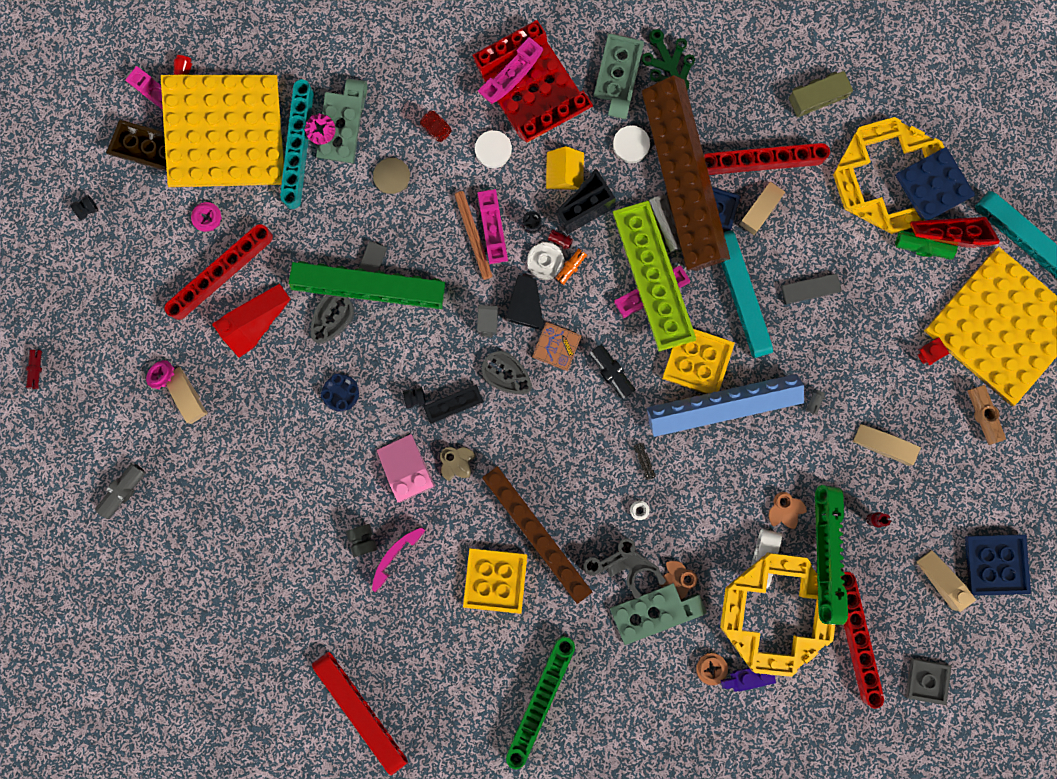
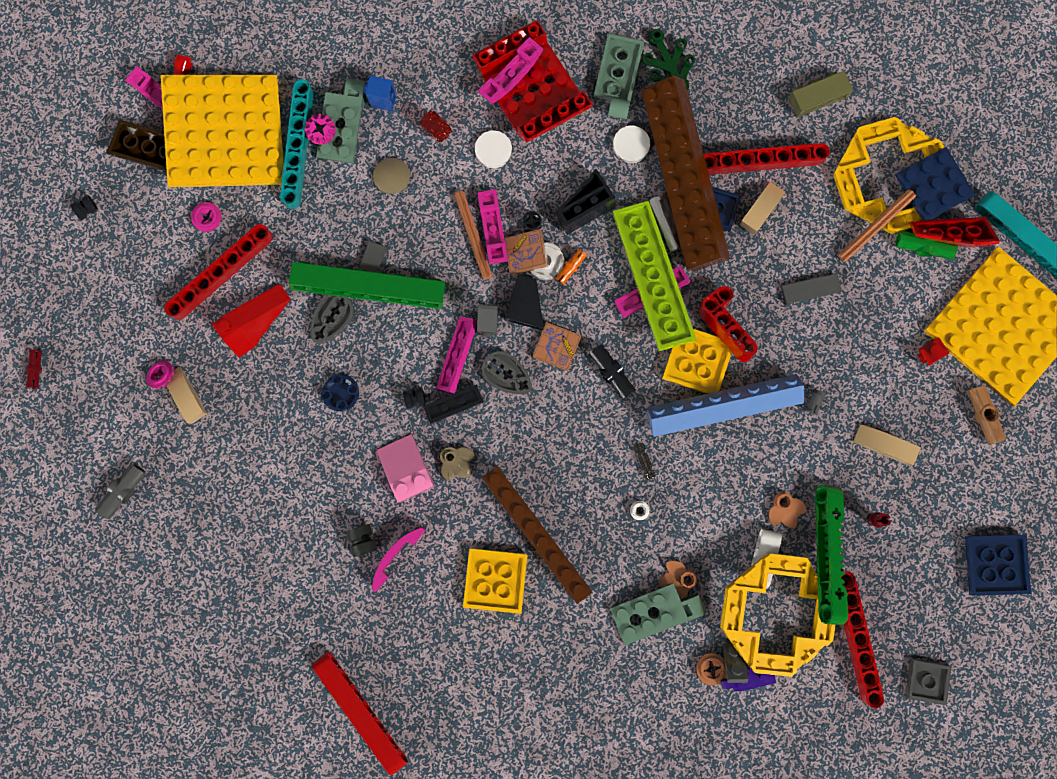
green gear [506,635,575,770] -> none
yellow slope [546,146,584,190] -> none
dark red pin [548,229,573,249] -> none
dark grey piece [584,538,666,599] -> none
teal beam [721,230,773,359] -> none
tan slope [916,550,976,612] -> none
none -> blue brick [364,76,397,112]
none -> dark pink plate [436,317,477,394]
none -> nougat tile [505,229,548,275]
none -> red beam [698,286,758,362]
none -> dark grey plate [722,643,748,683]
none -> nougat axle [838,189,916,262]

